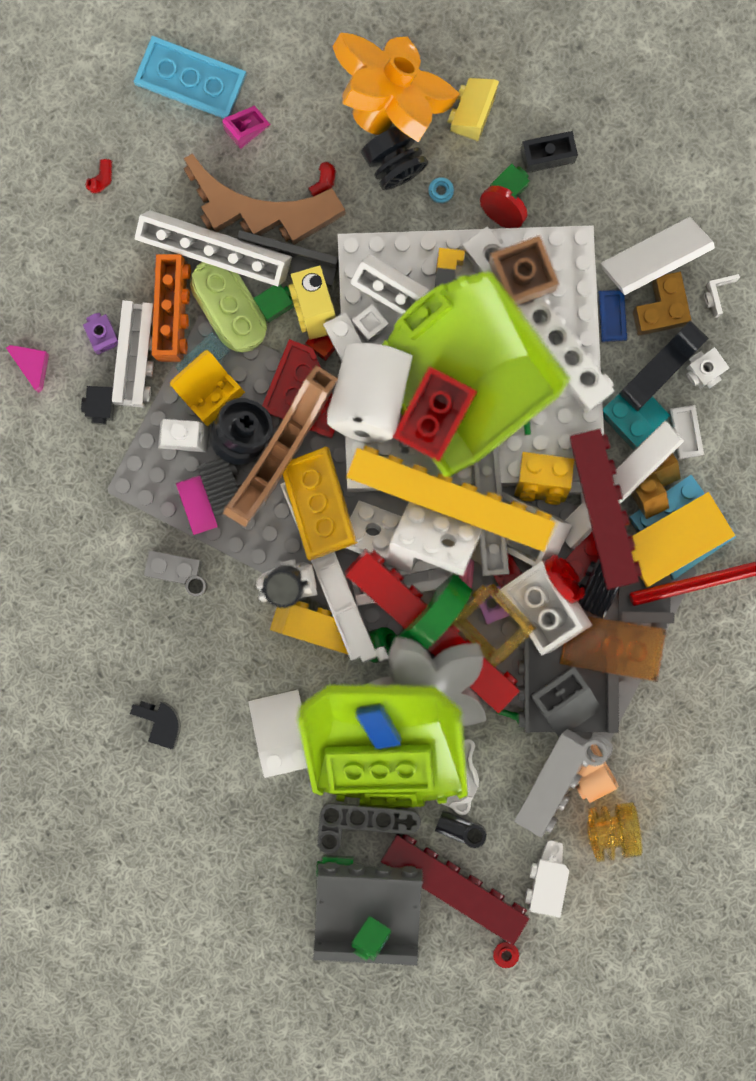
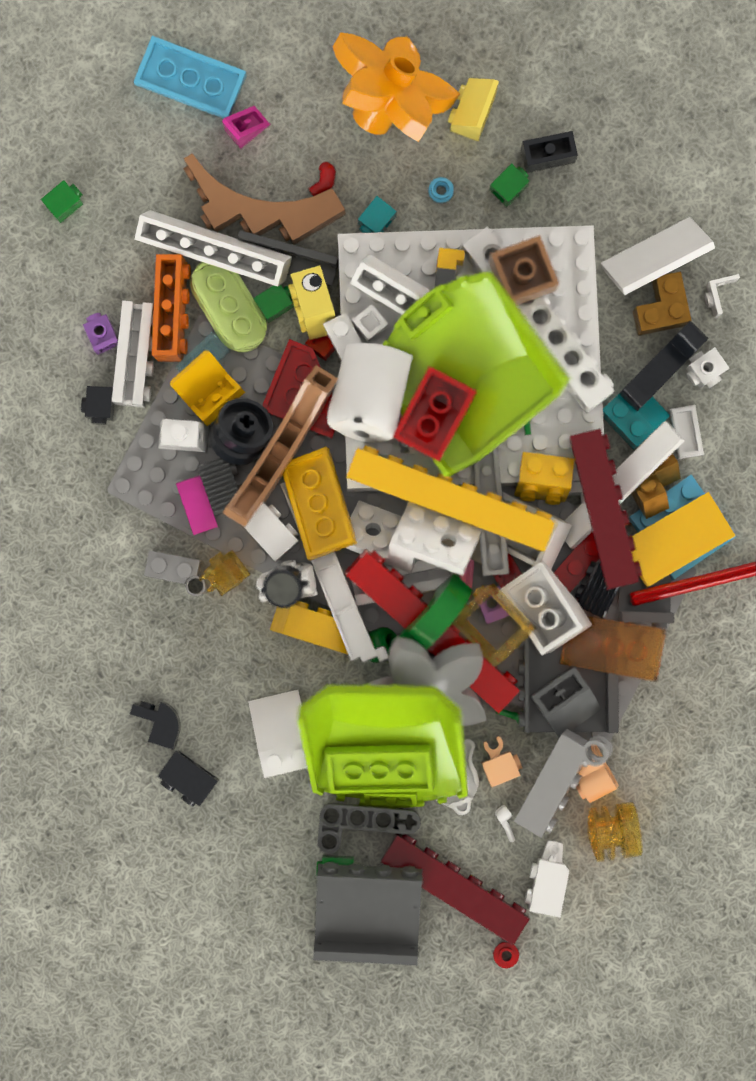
dark pink slope [6,345,49,393] -> none
red arm [85,159,112,193] -> none
green brick [352,916,391,961] -> none
blue tile [356,704,401,749] -> none
black wheel [361,126,428,190] -> none
black piece [435,810,487,848] -> none
red tile [480,186,528,228] -> none
red tile [544,554,584,603] -> none
blue tile [598,290,627,342] -> none
none -> green brick [40,180,83,224]
none -> black brick [158,750,219,807]
none -> clear yellow brick [199,550,251,596]
none -> white brick [243,502,299,563]
none -> teal brick [358,196,397,233]
none -> light nougat brick [481,736,522,787]
none -> white hand [495,805,515,843]

